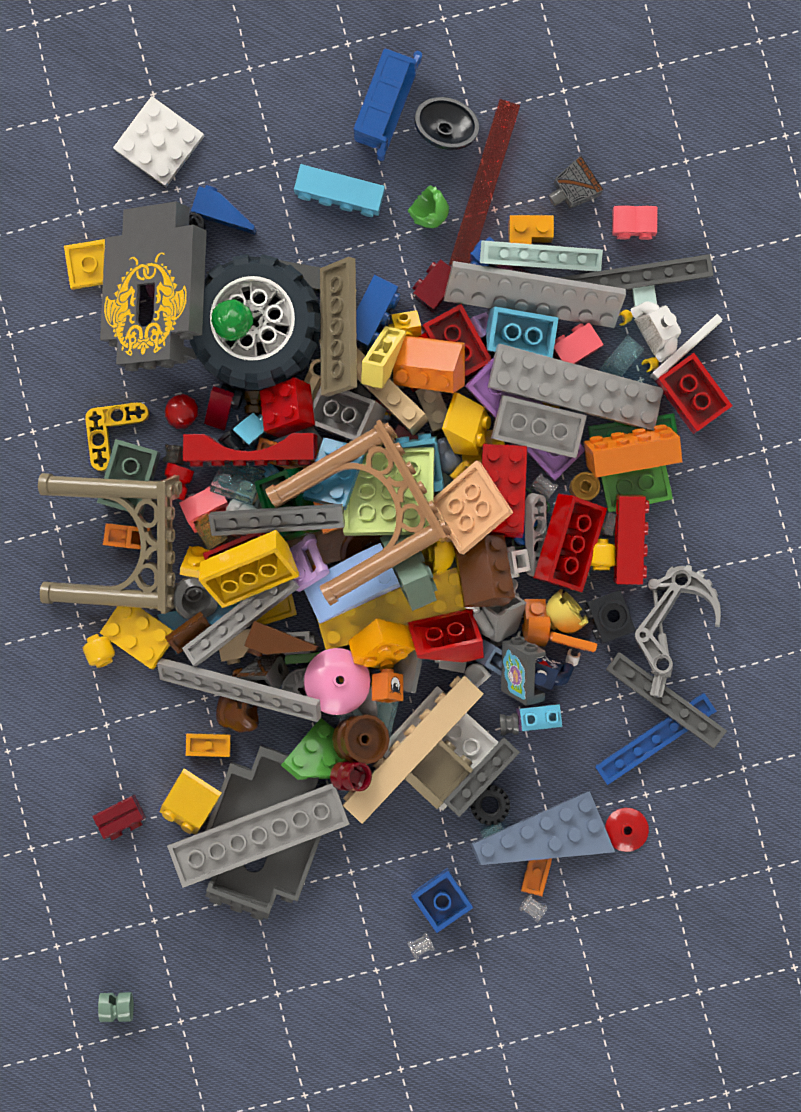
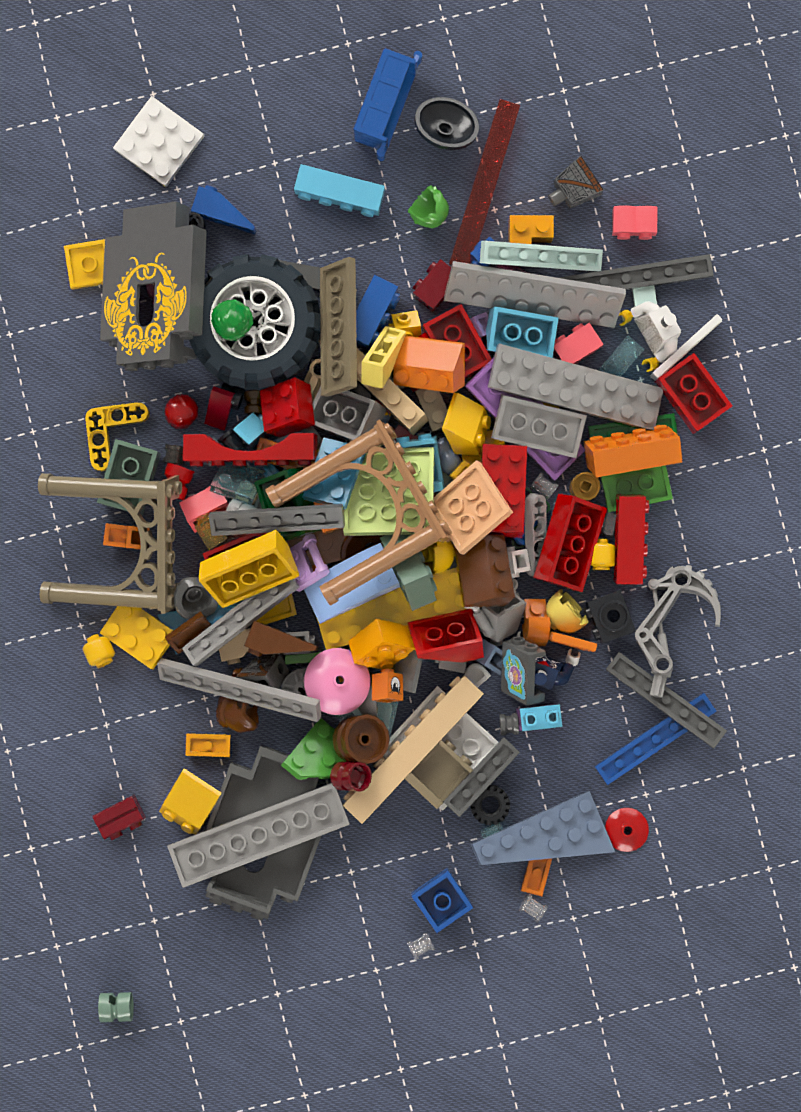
yellow plate [180,546,210,578] -> none

